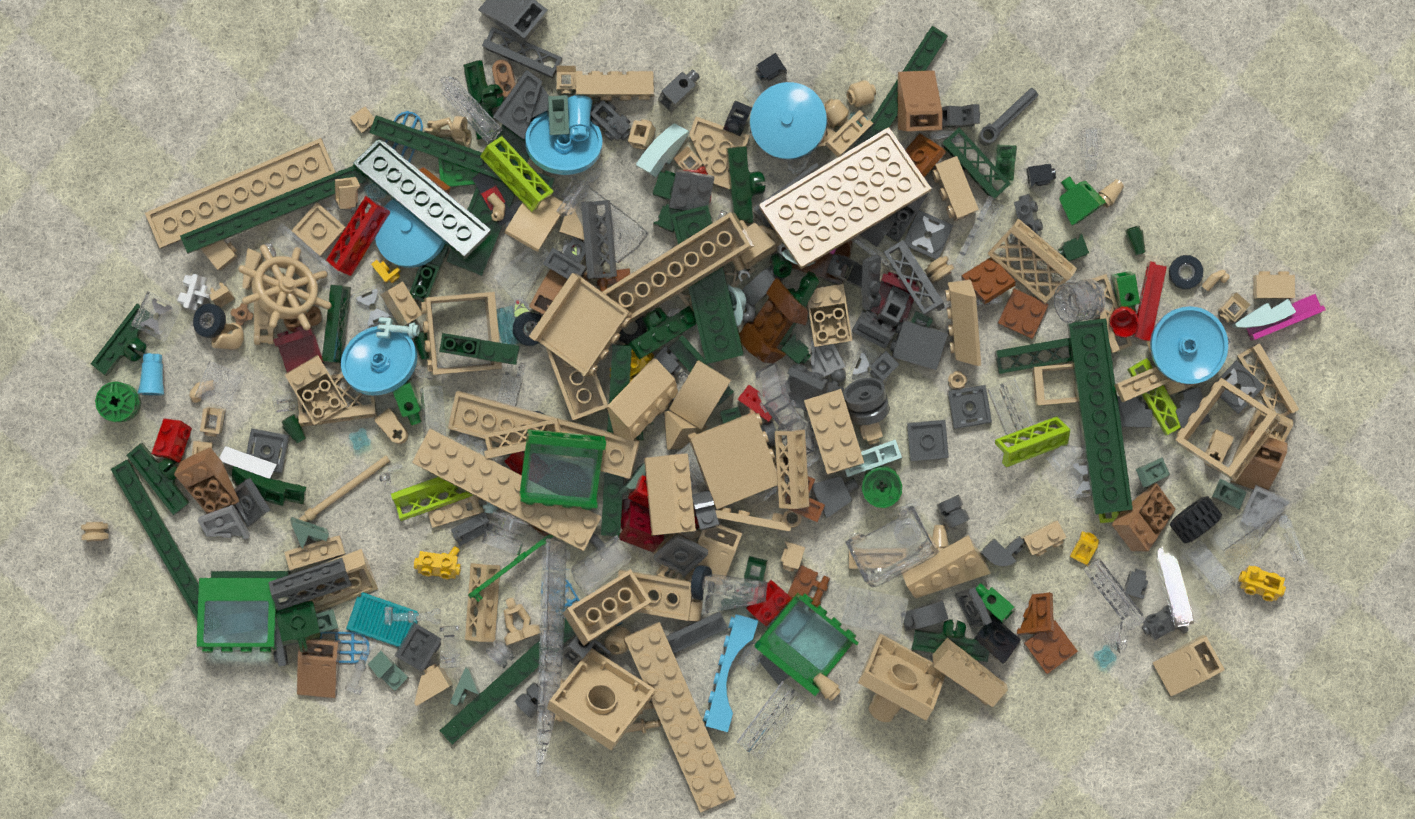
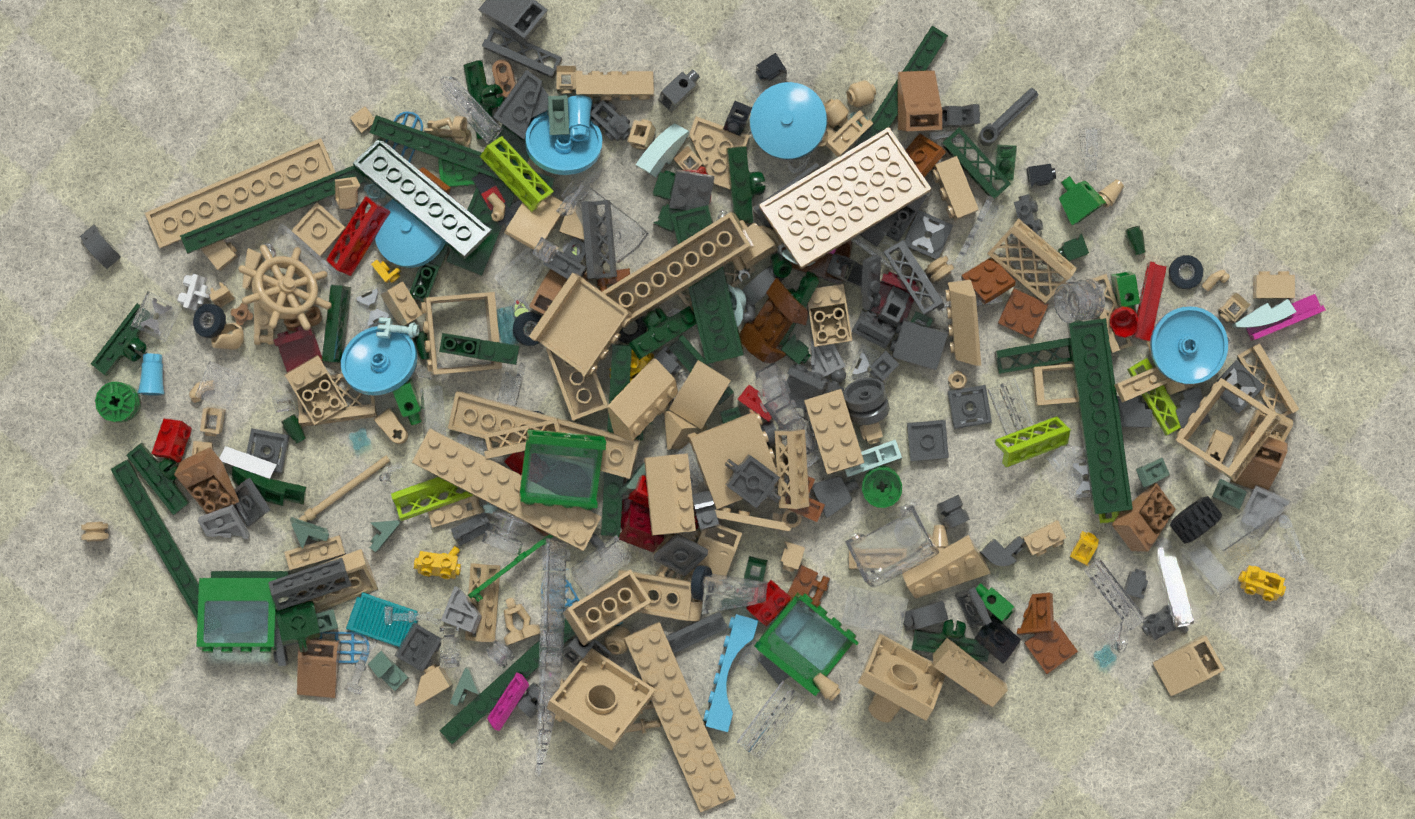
none -> dark grey brick [80,224,121,269]
none -> sand green slope [369,520,402,552]
none -> light grey wing [441,586,482,634]
none -> dark pink tile [487,673,529,731]
none -> clear tile [532,237,559,264]
none -> dark grey plate [725,454,781,508]
none -> clear plate [1155,537,1173,553]

